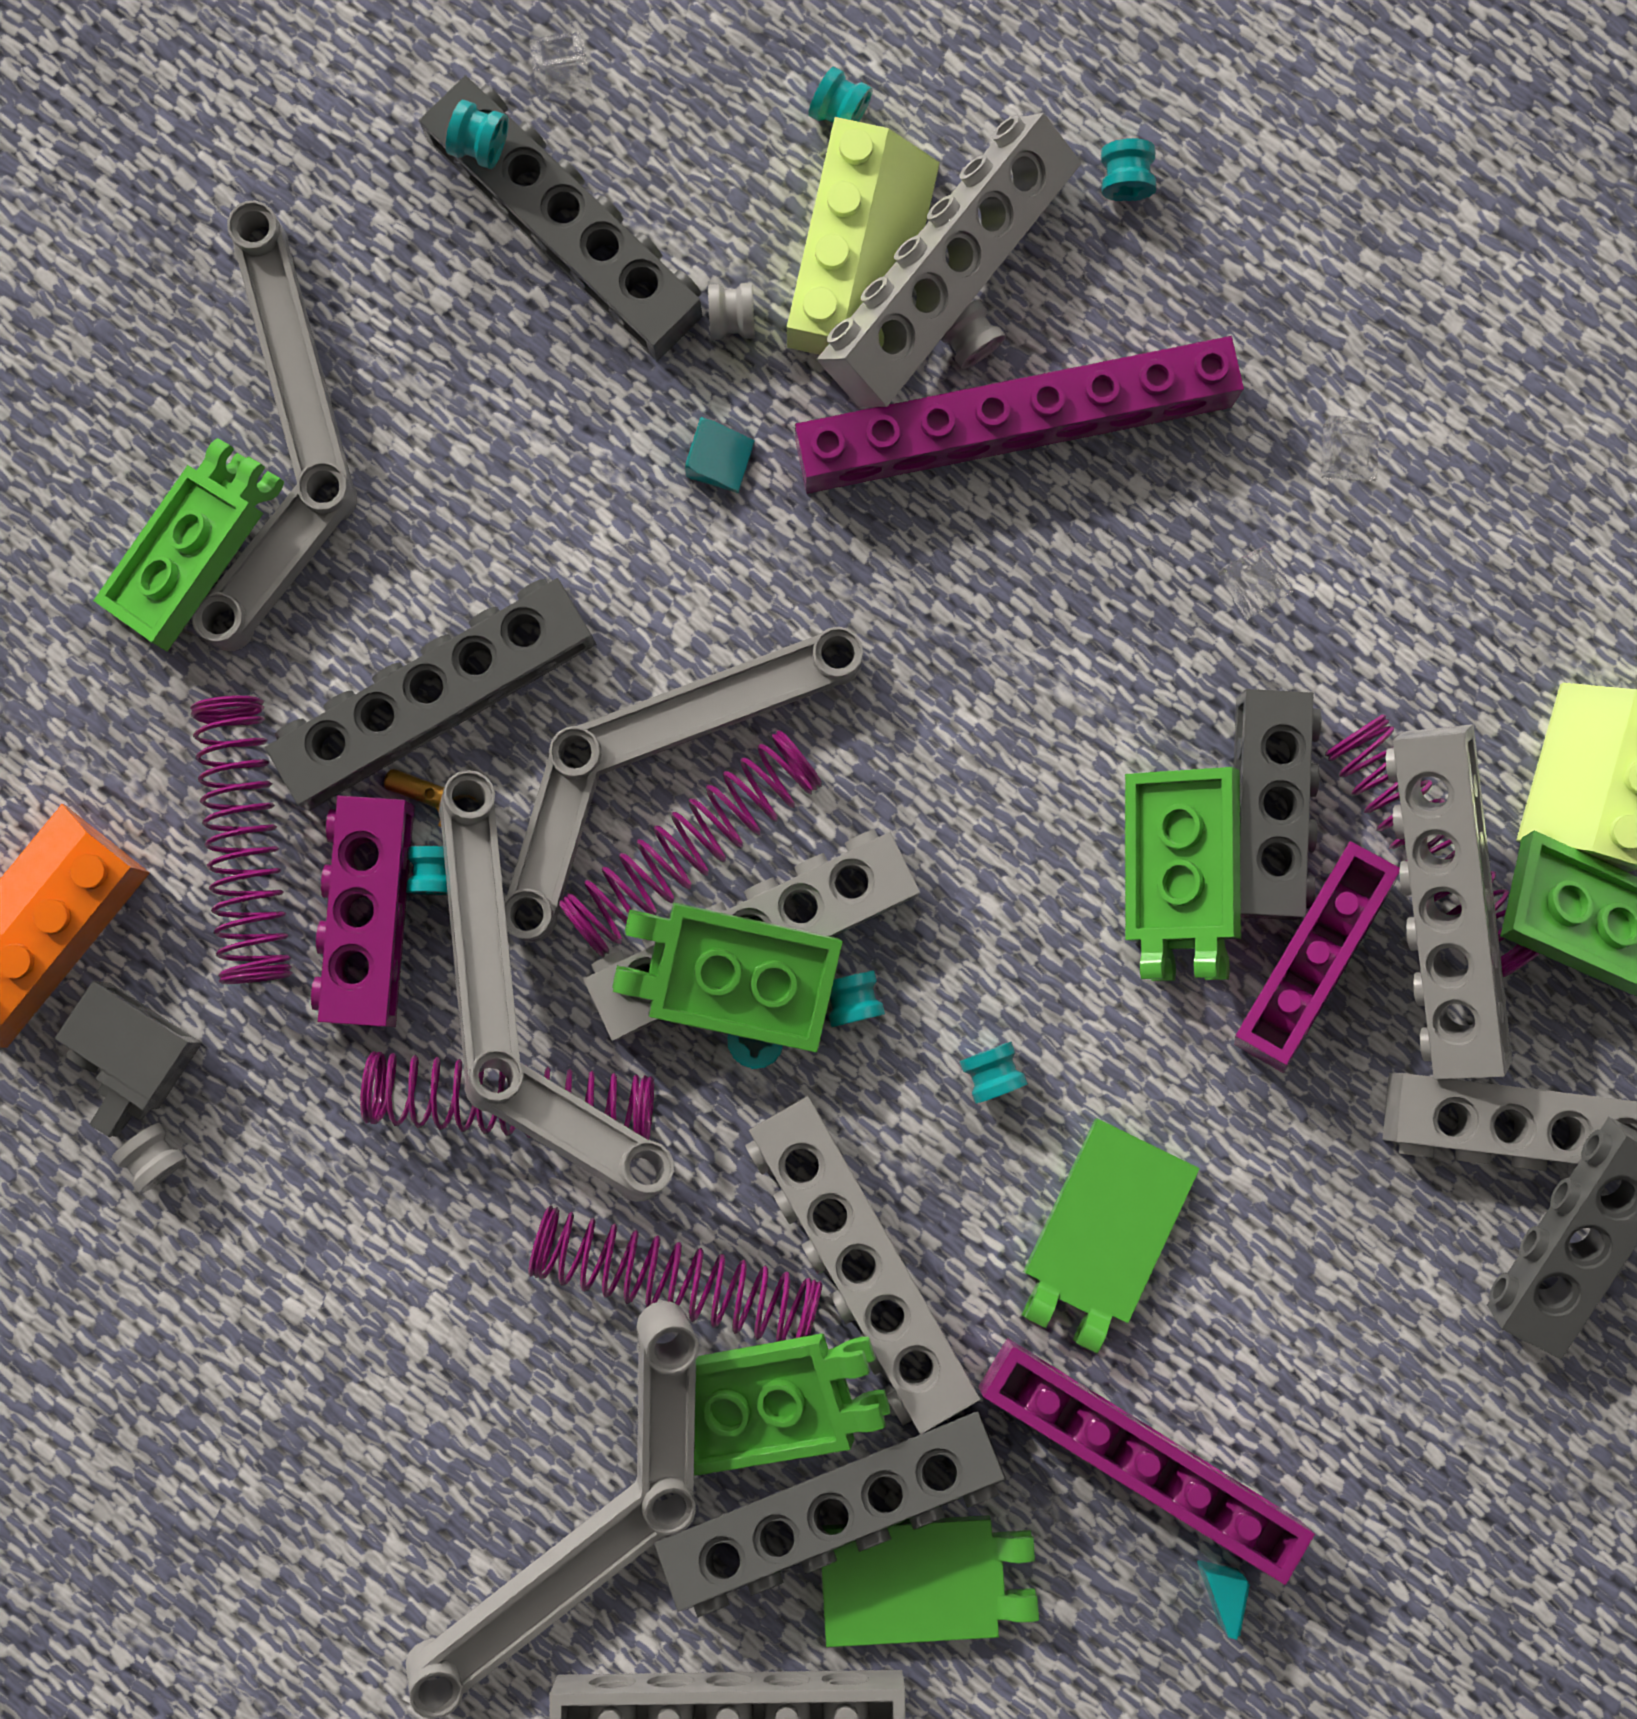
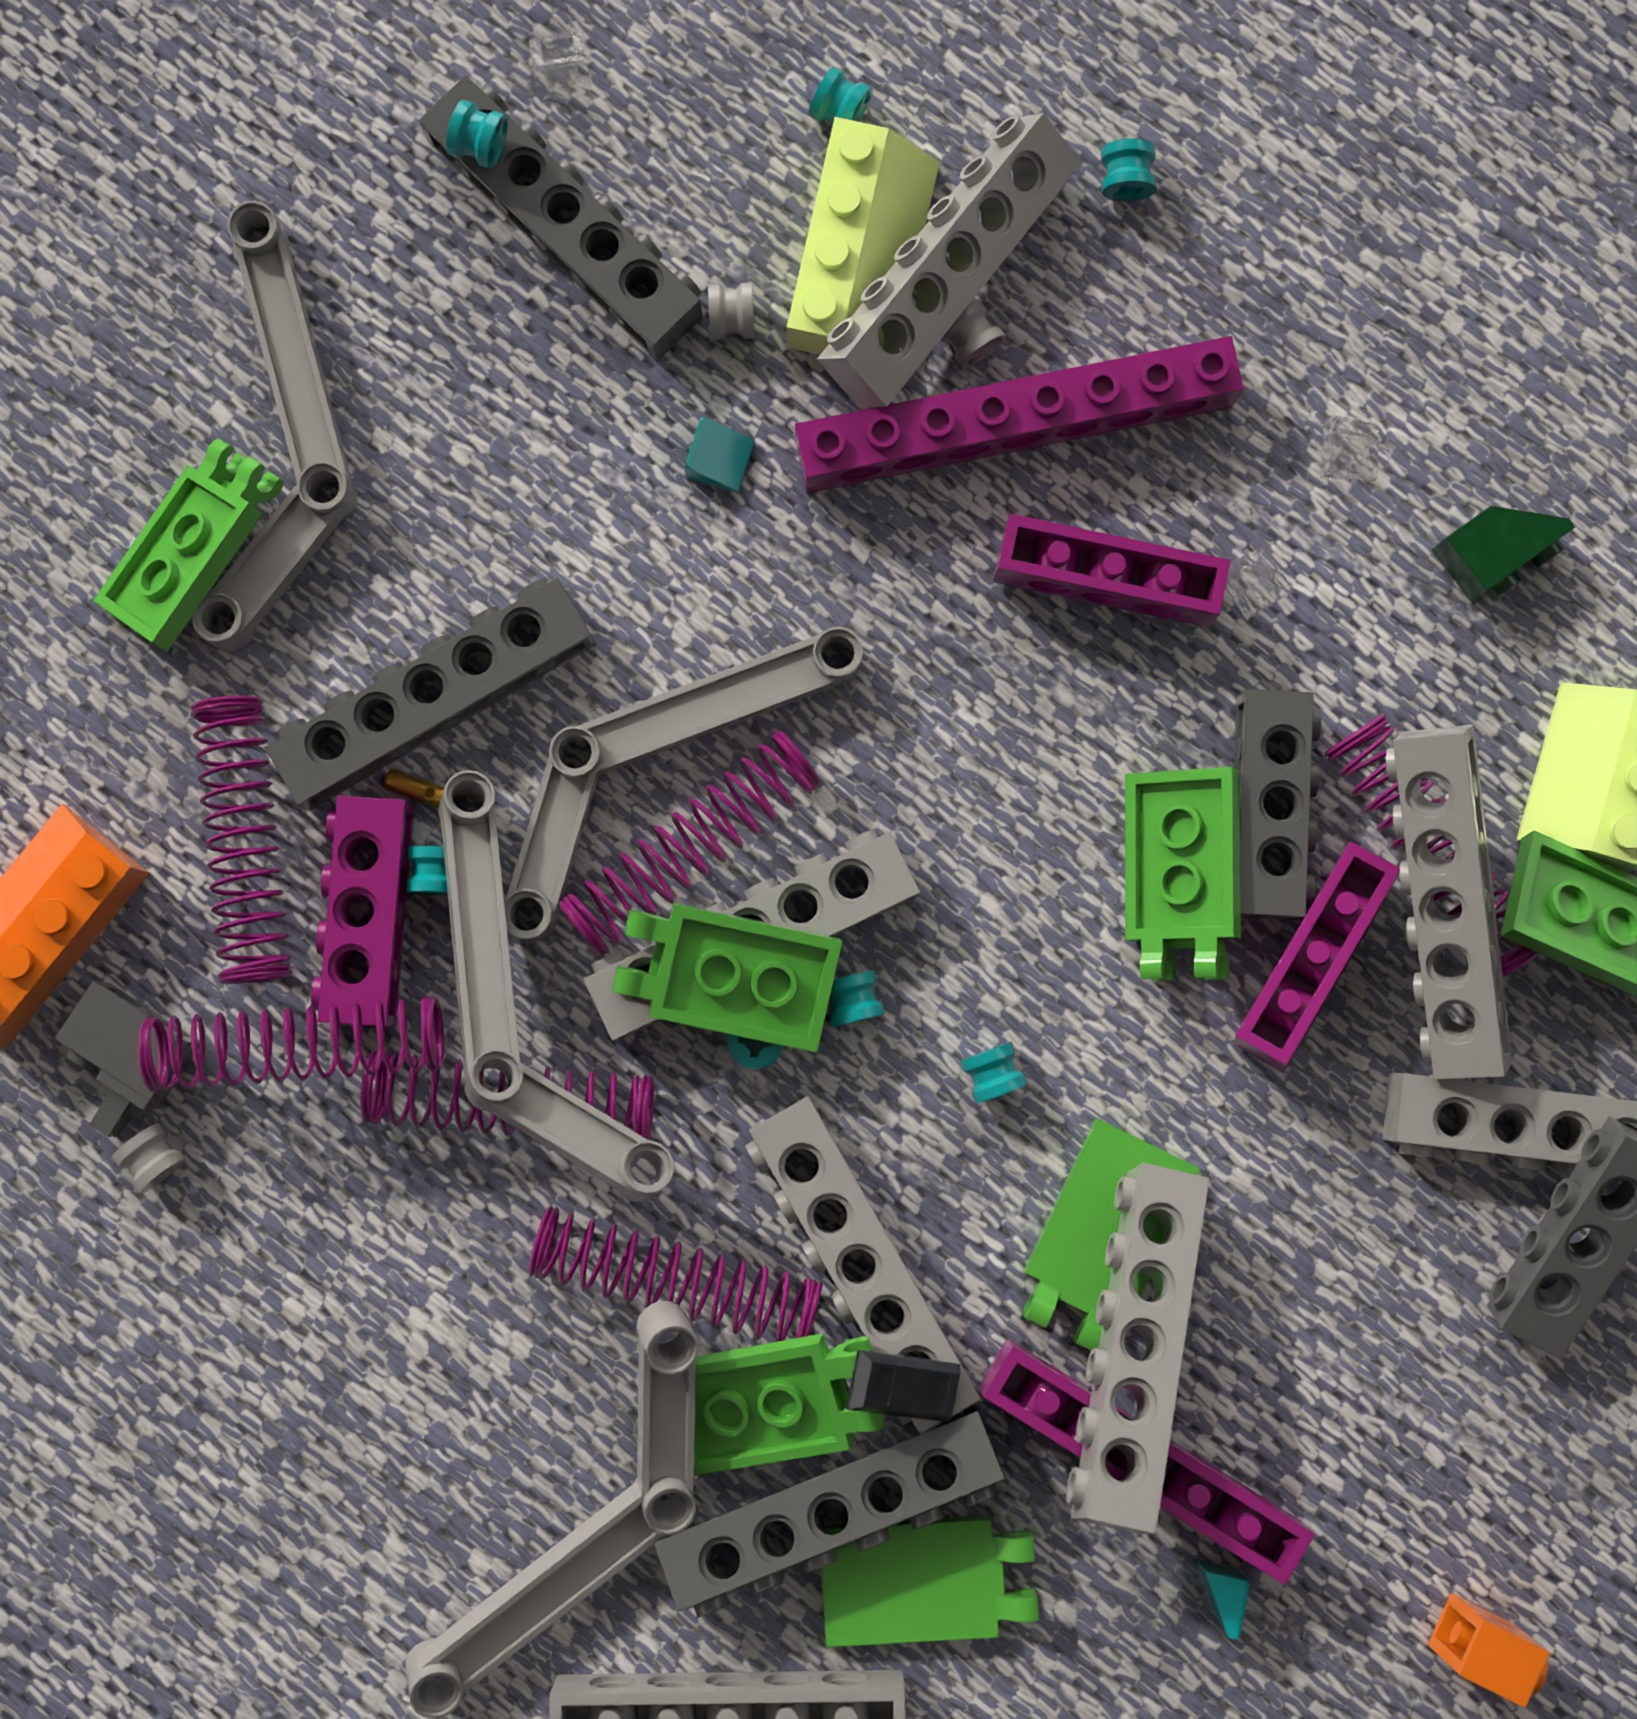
none -> magenta piece [138,997,445,1091]
none -> black tile [846,1349,960,1422]
none -> magenta brick [993,513,1231,627]
none -> light grey brick [1066,1162,1209,1534]
none -> orange brick [1428,1592,1550,1708]
none -> dark green slope [1432,506,1575,602]

